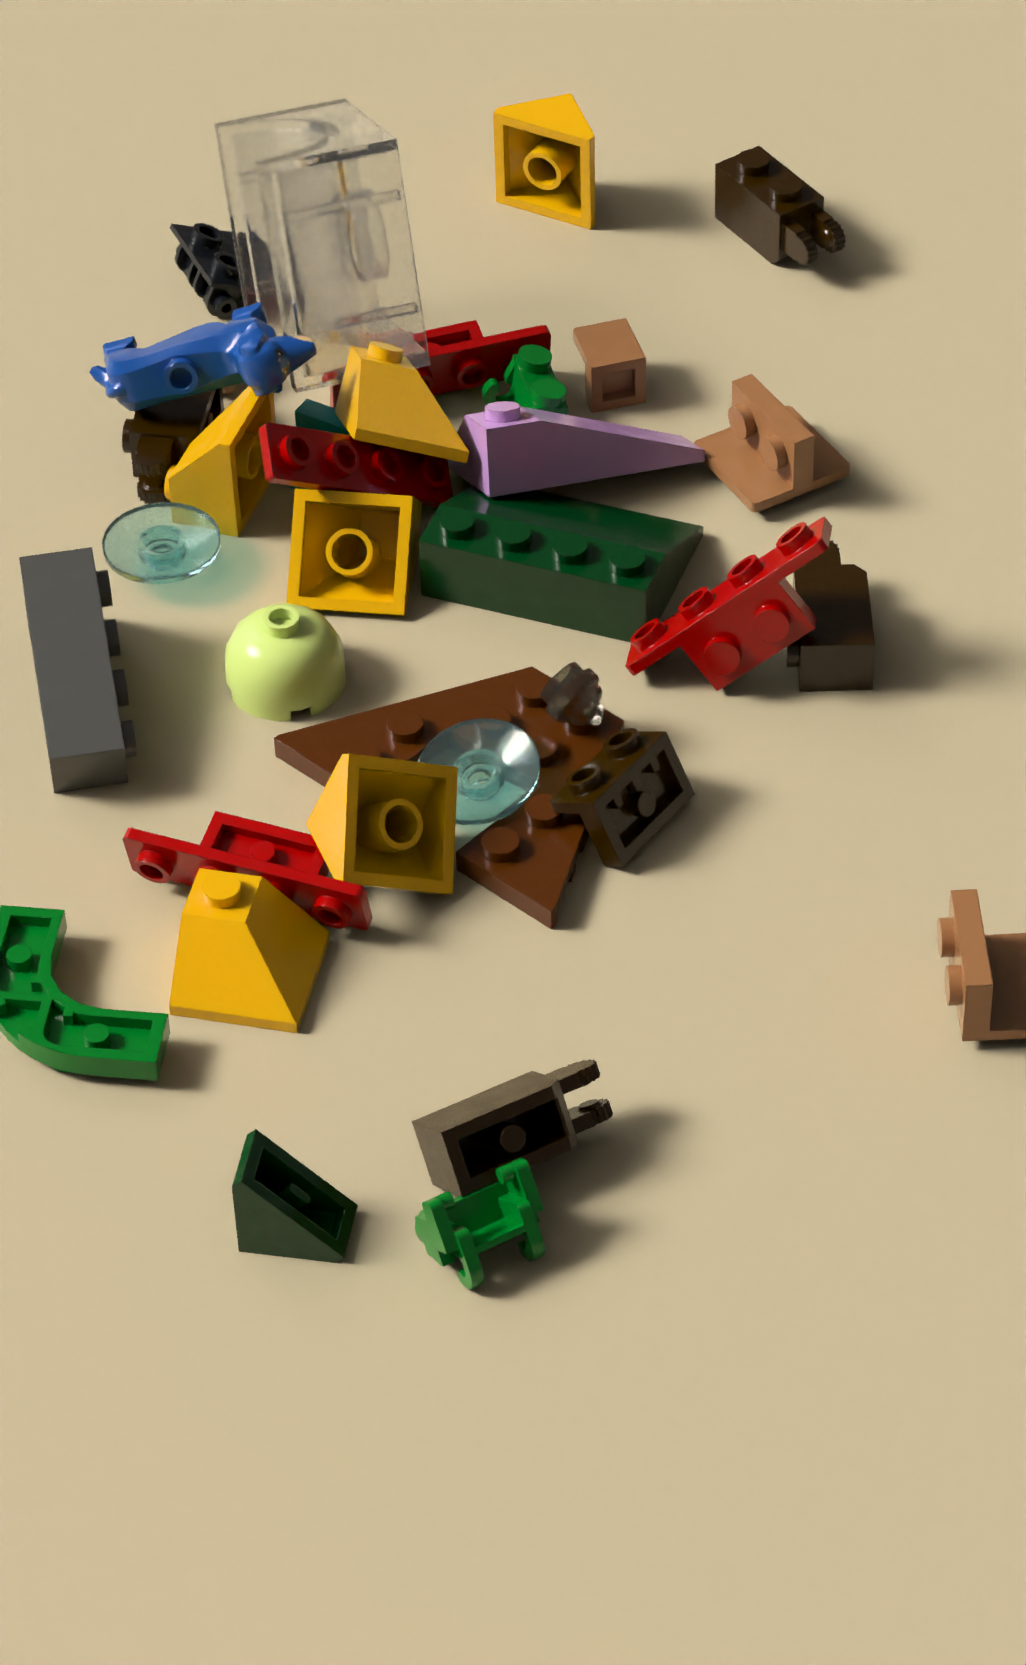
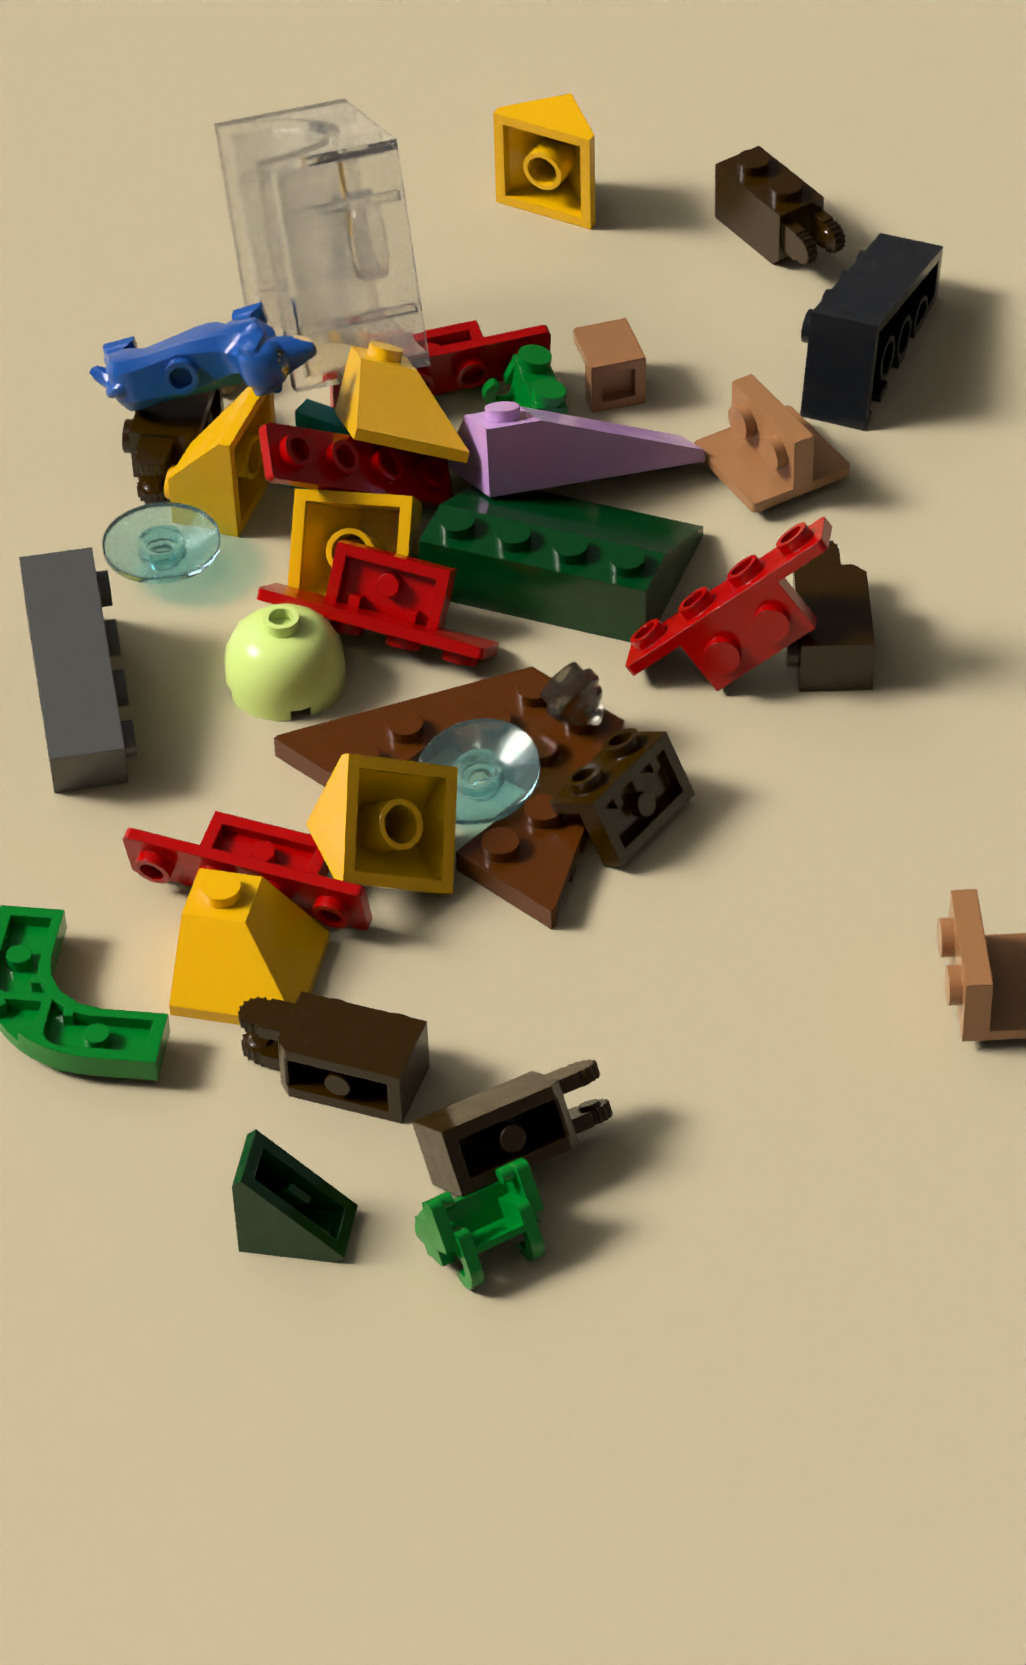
black hinge [170,223,307,318] -> none
none -> dark brown hinge [238,991,430,1124]
none -> red bracket [257,540,499,666]
none -> black wedge [800,233,943,431]

